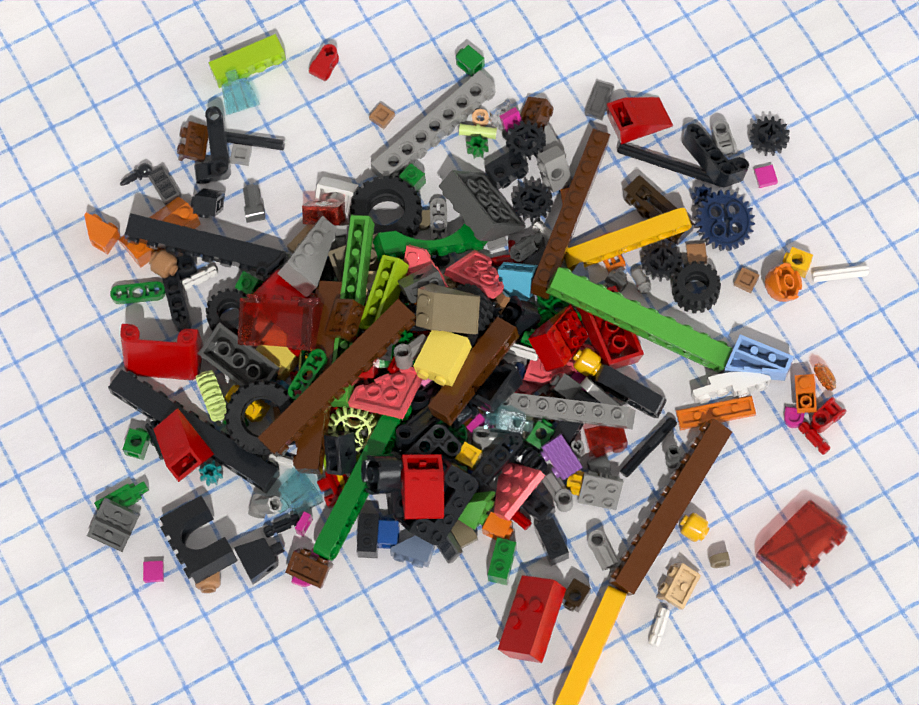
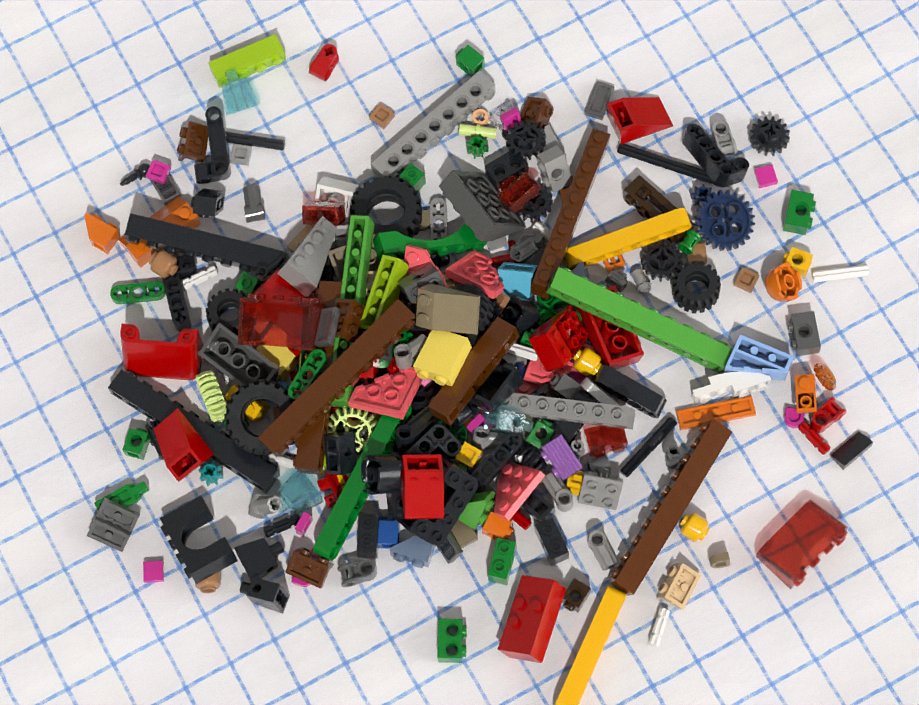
none -> dark pink tile [146,160,171,185]
none -> black torso [240,578,290,614]
none -> flat silver tile [314,307,341,347]
none -> dark grey piece [337,559,377,587]
none -> green brick [437,619,467,663]
none -> clear red slope [497,172,542,214]
none -> green bush [677,230,701,255]
none -> green brick [783,190,816,235]
none -> dark grey brick [787,311,821,356]
none -> black slope [830,431,873,470]

